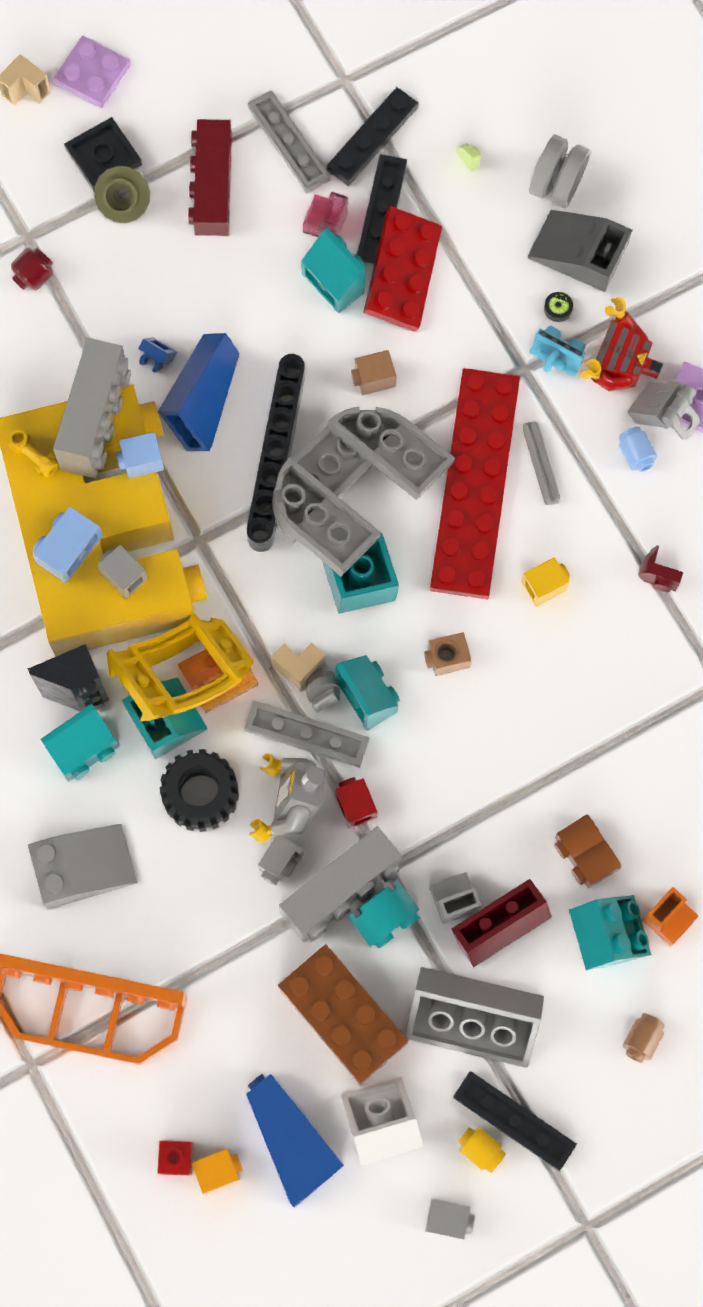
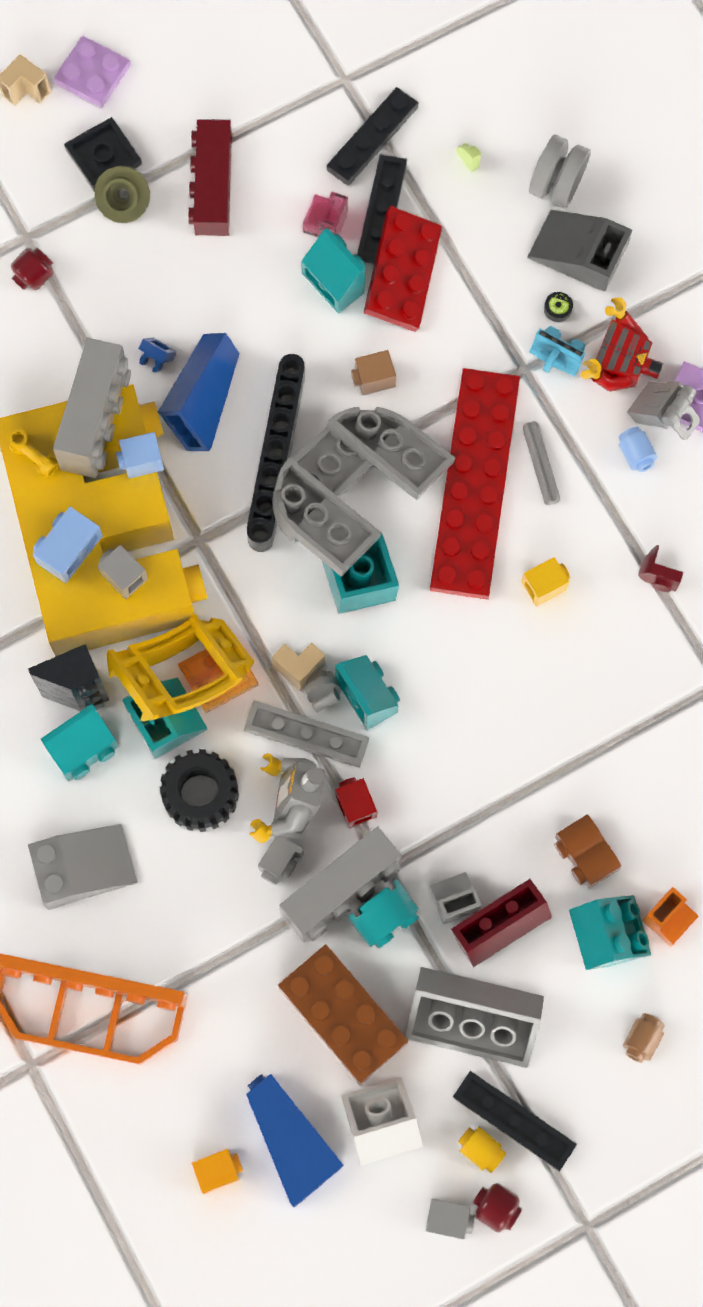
red brick [157,1140,194,1176] -> none
light grey tile [247,90,331,194] -> none
medium nougat brick [424,632,472,676] -> none
none -> dark red head [473,1183,523,1233]

